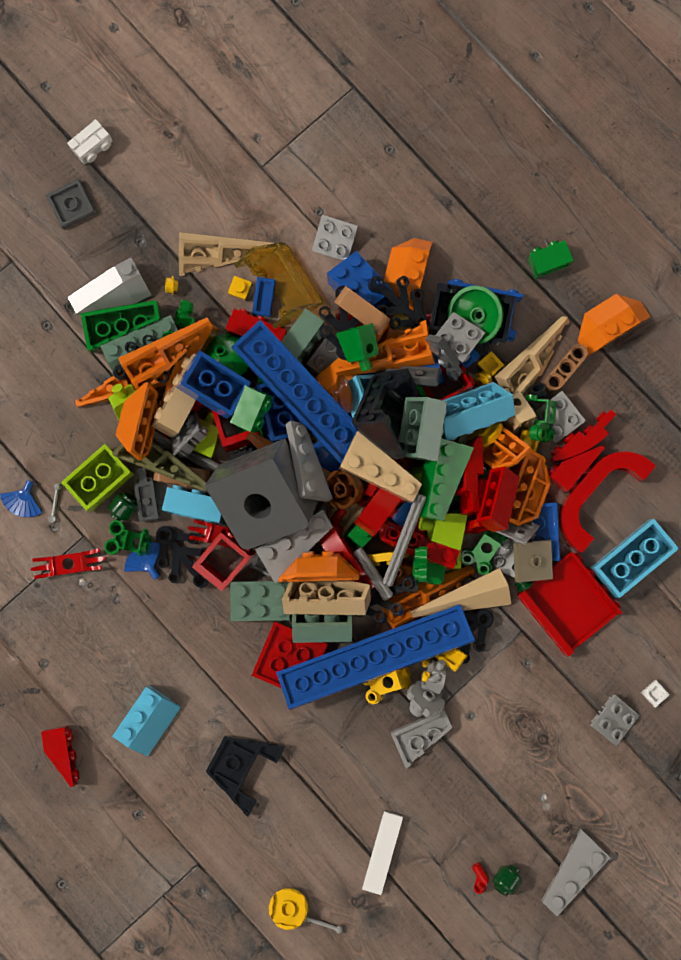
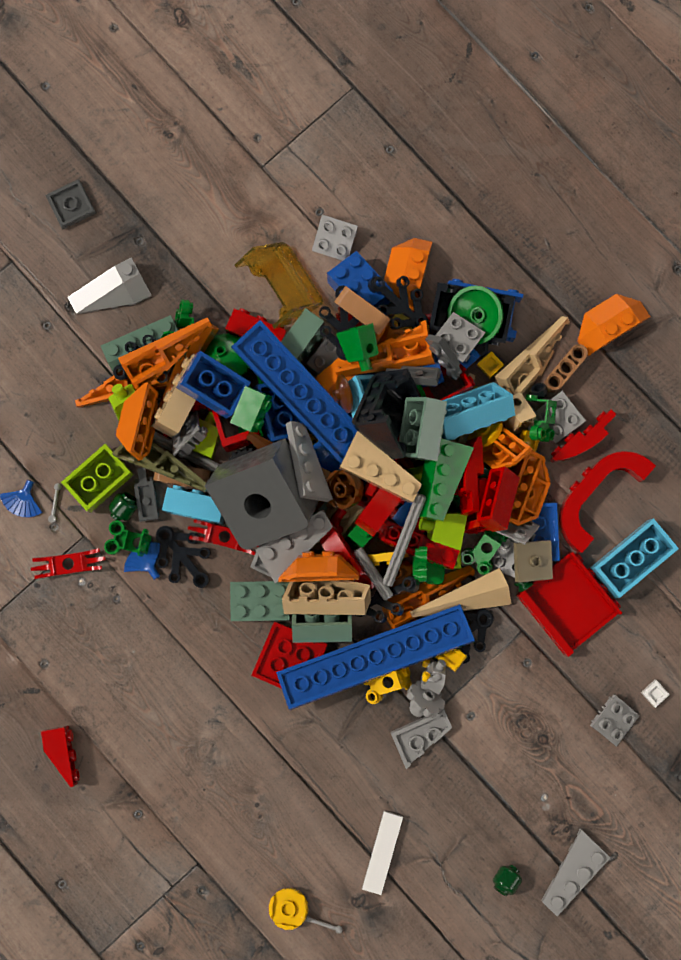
white brick [67,119,113,165] -> none
green wedge [81,300,162,353] -> none
medium azure slope [112,685,181,756] -> none
yellow plate [165,276,178,295] -> none
tan wedge [179,232,276,276] -> none
red window [192,528,254,591] -> none
black wing [205,736,285,817] -> none
yellow plate [228,276,252,301] -> none
blue tile [252,277,276,318] -> none
red arm [471,862,489,894] -> none
yellow plate [475,370,492,387] -> none
green brick [527,240,574,279] -> none
red slope [548,446,605,493] -> none

